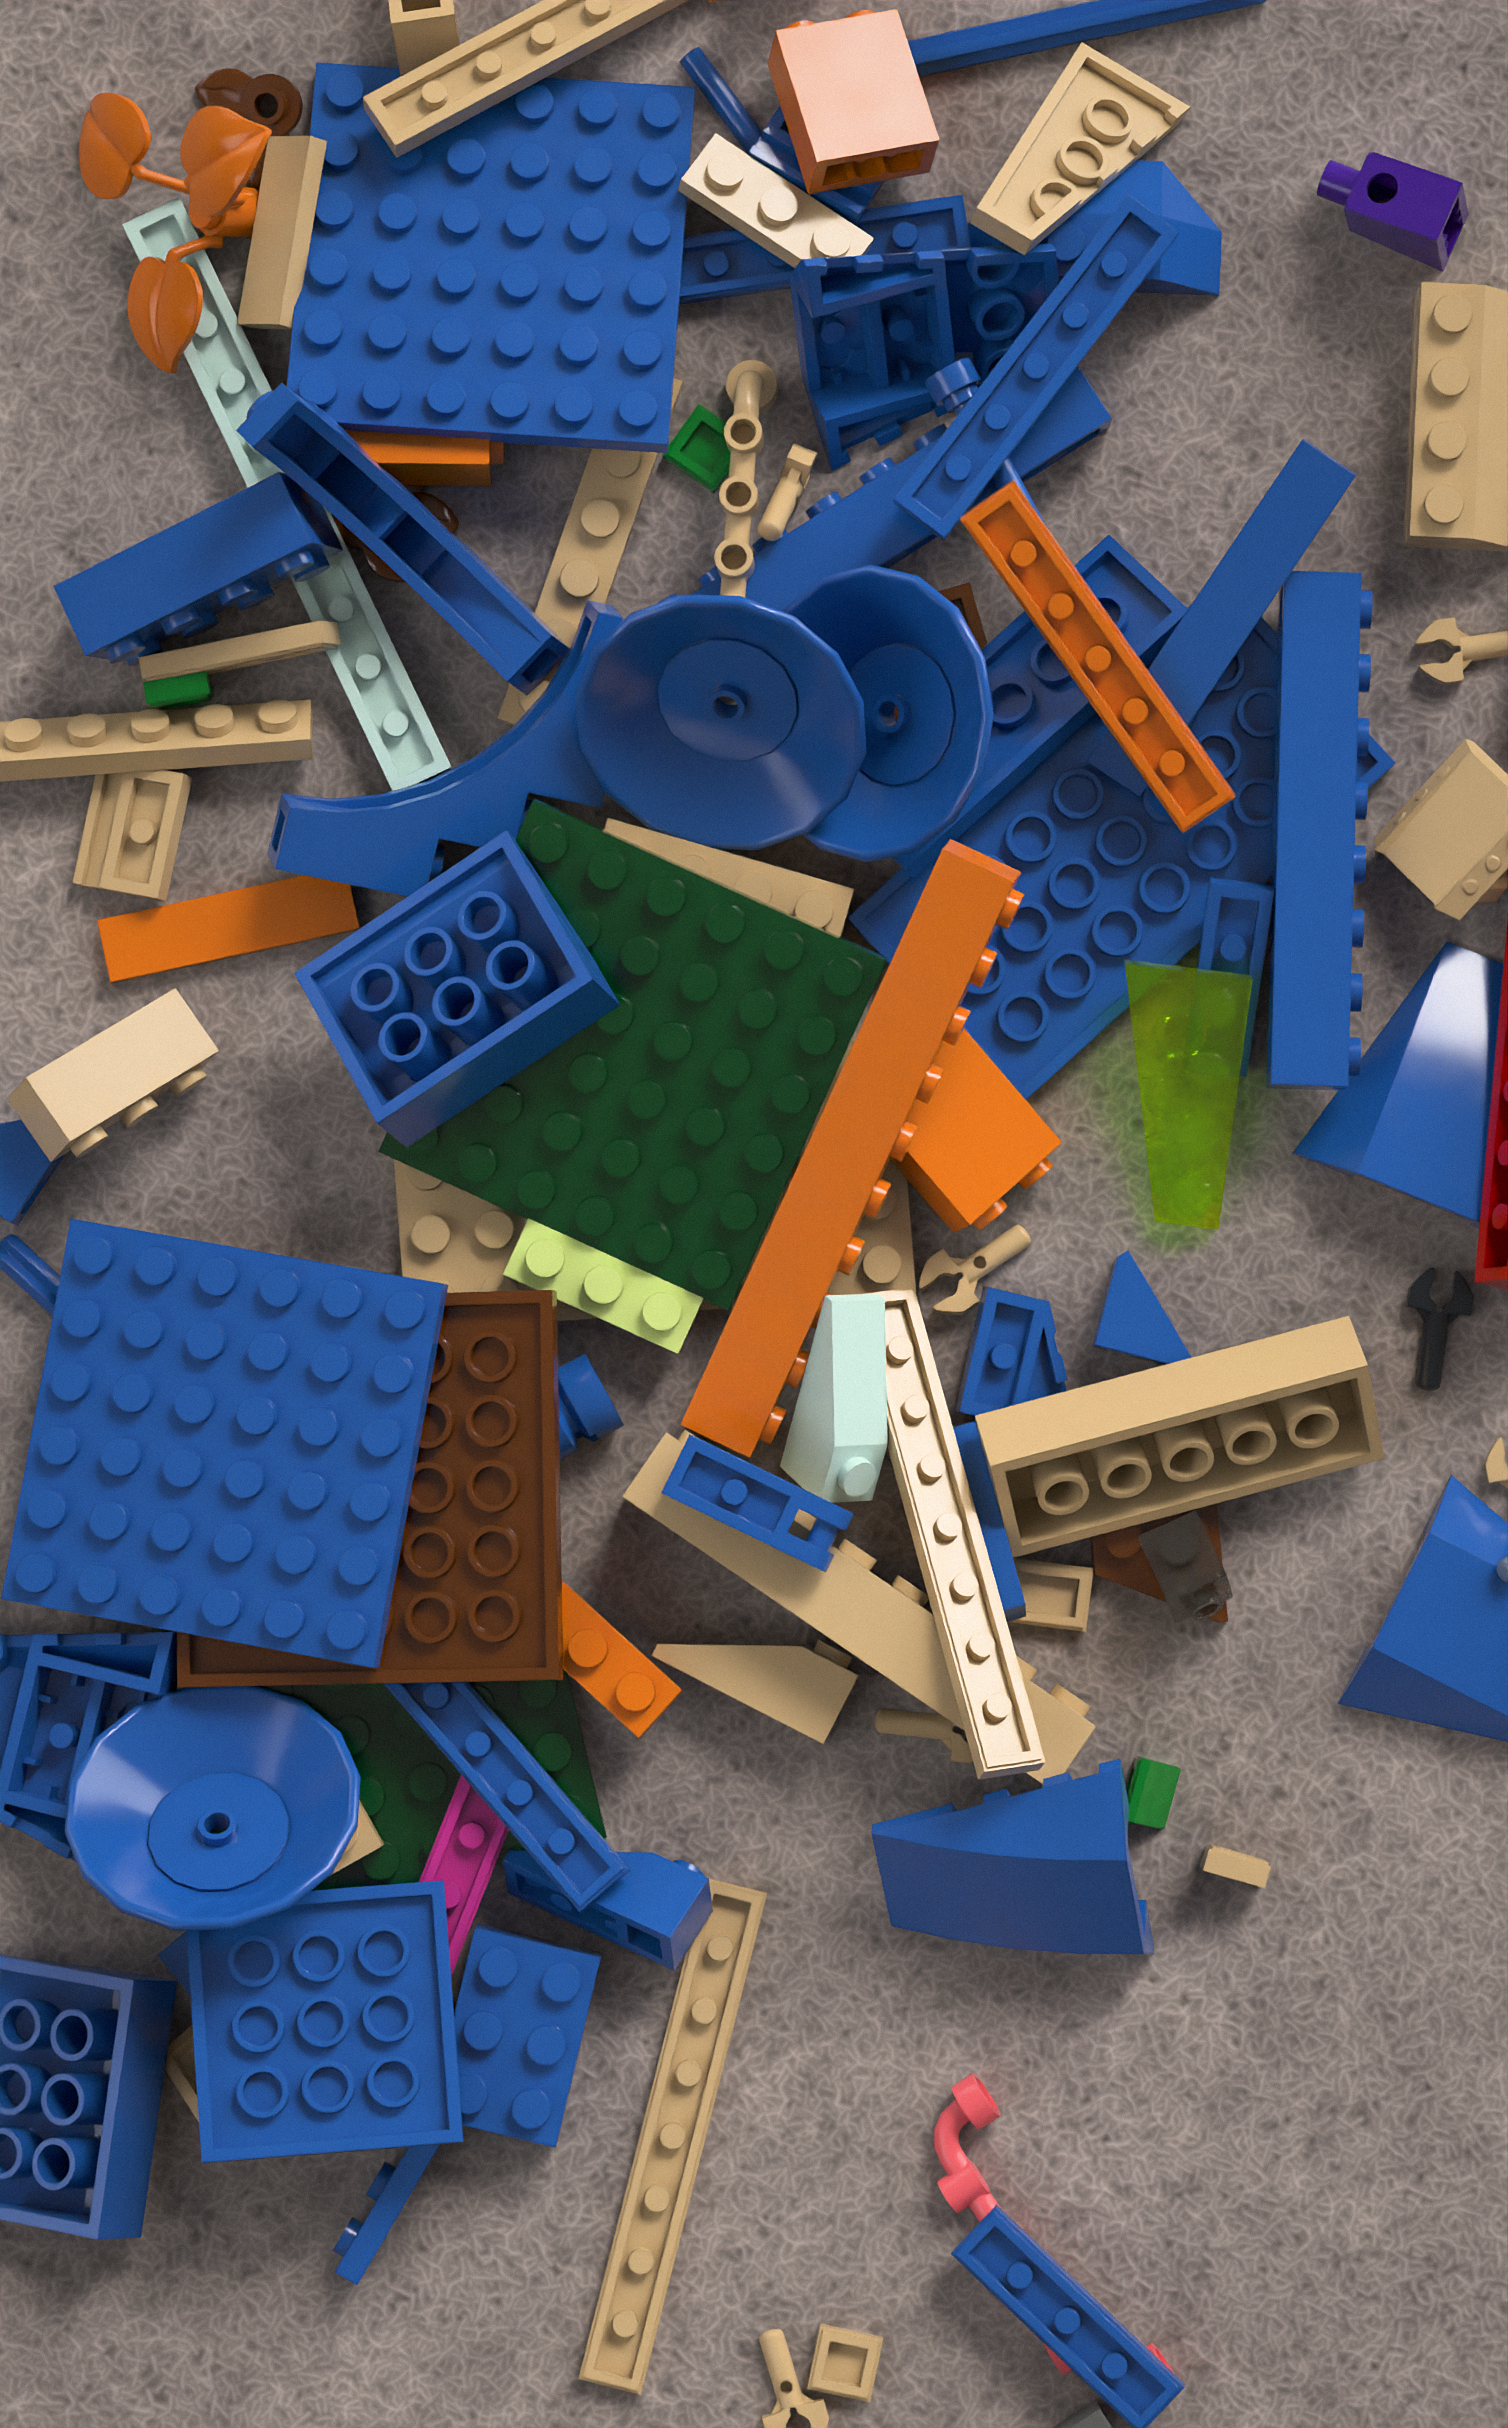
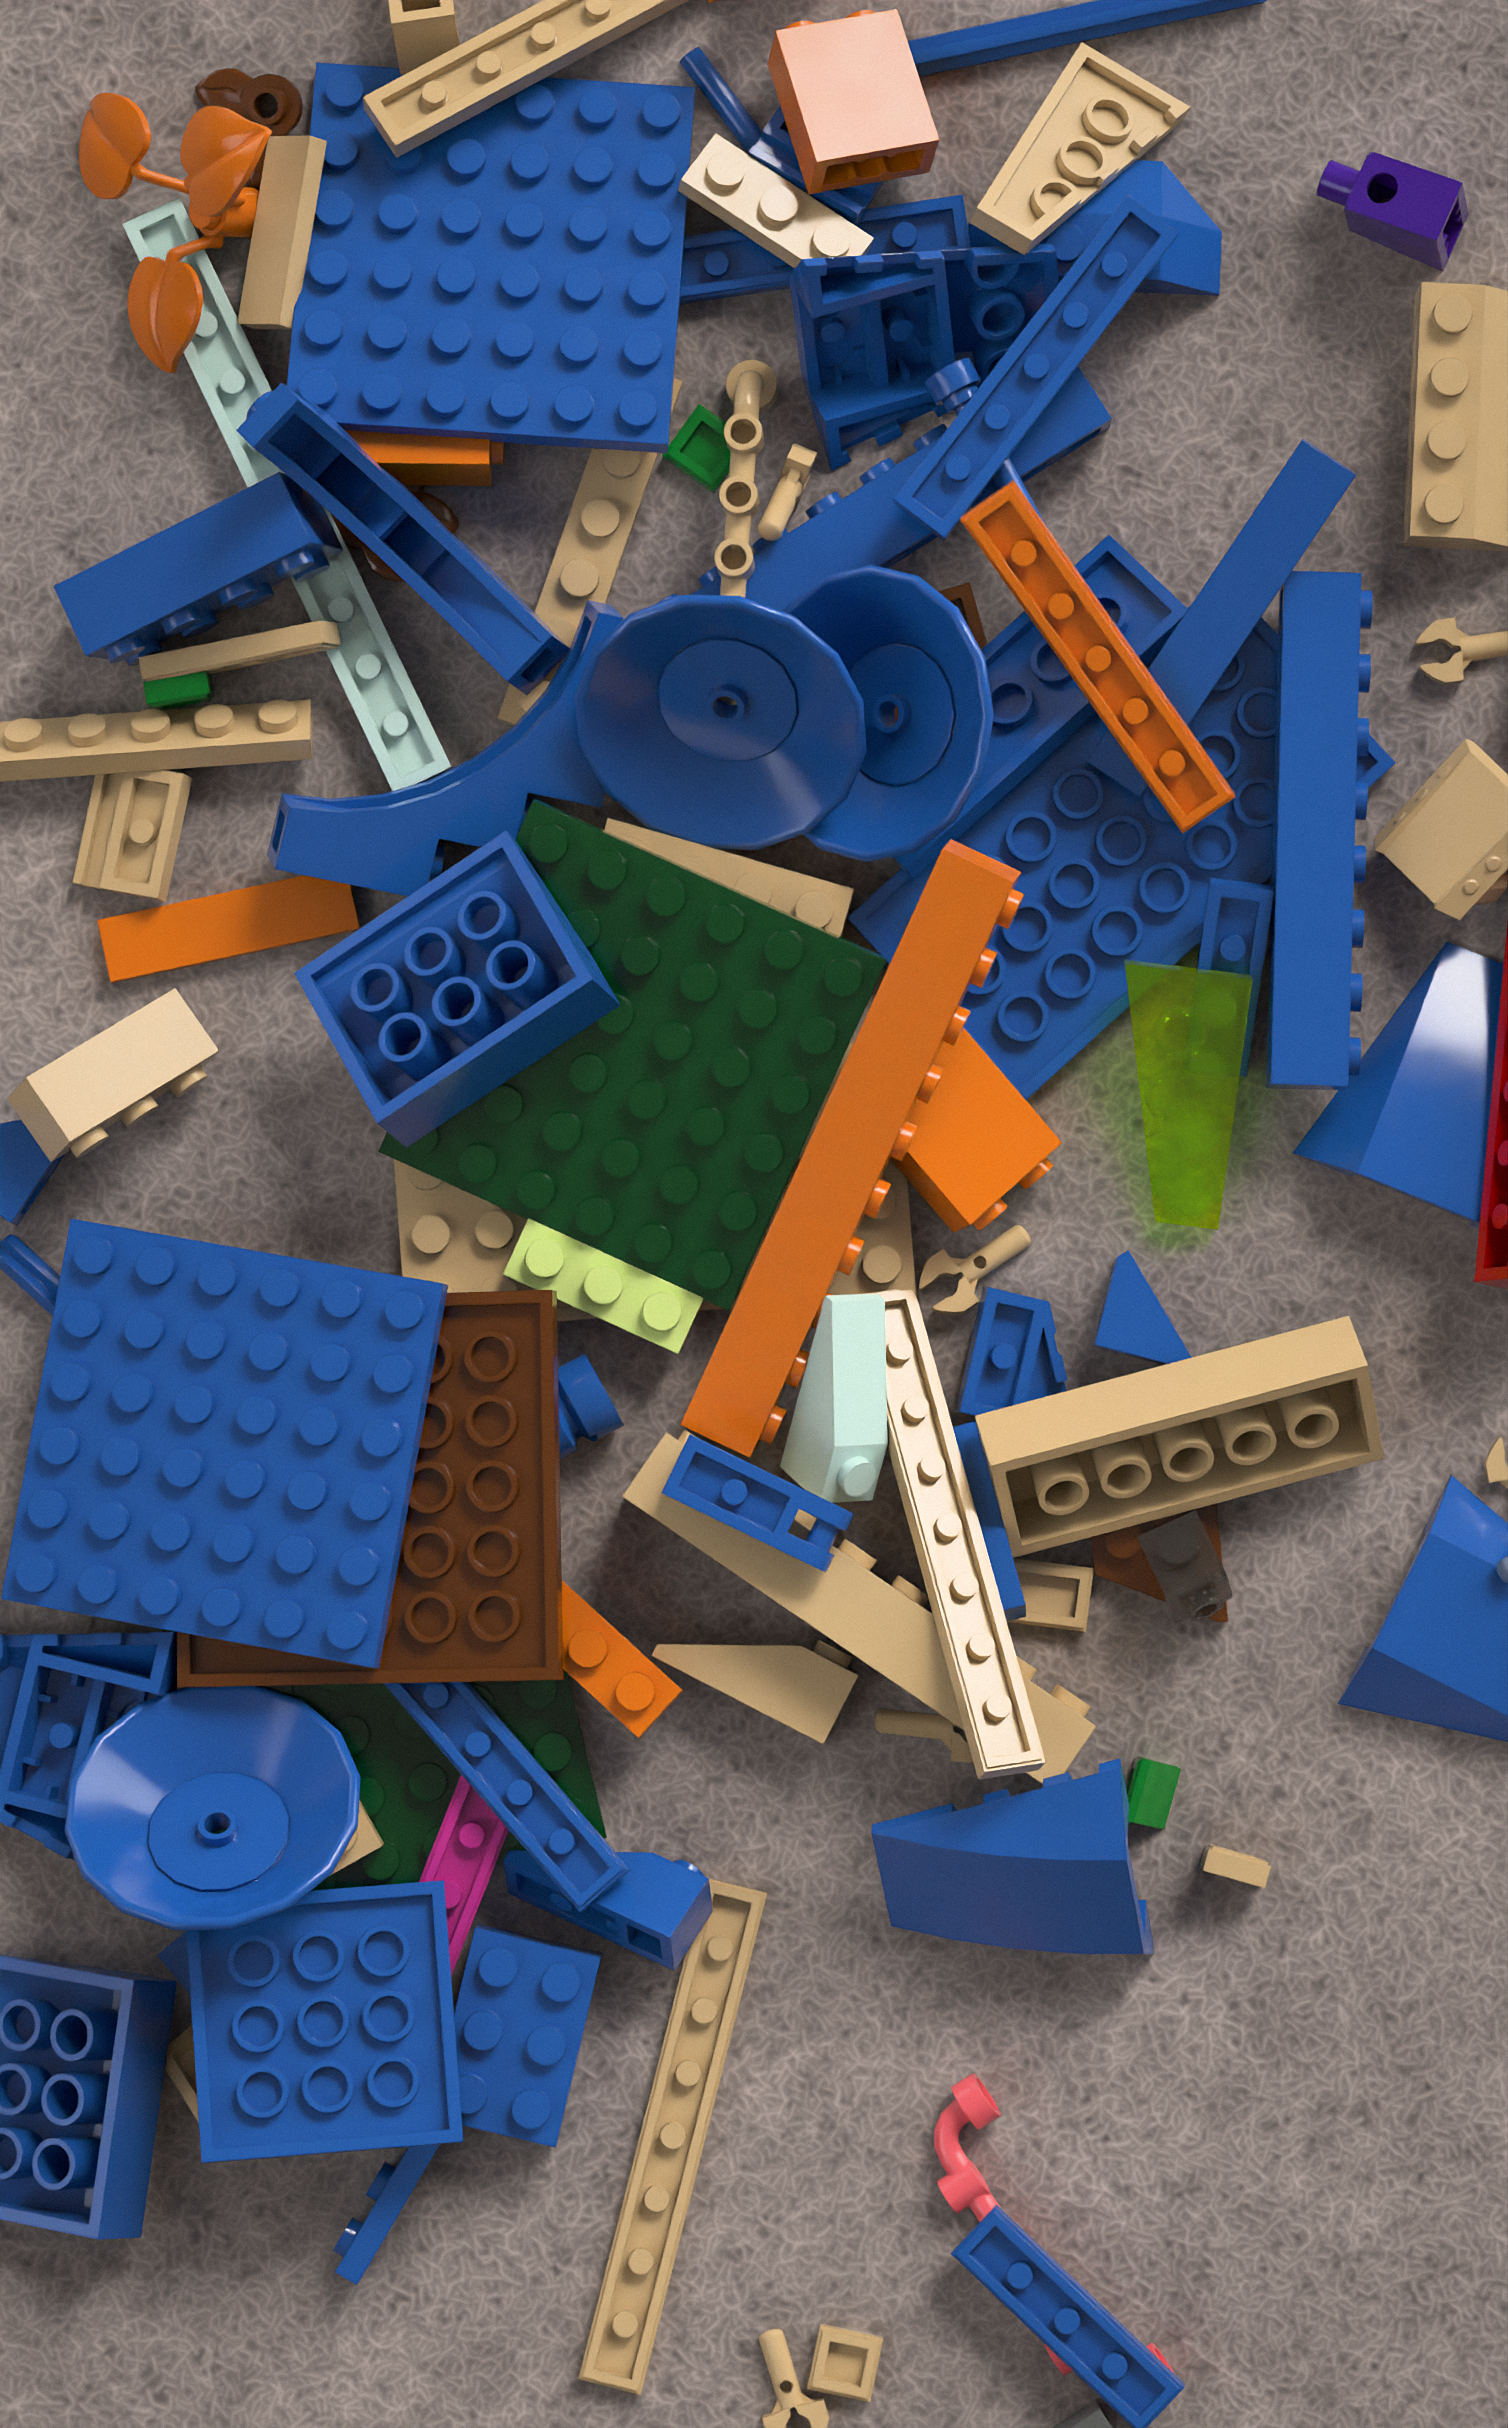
black bar [1406,1268,1474,1391] -> none

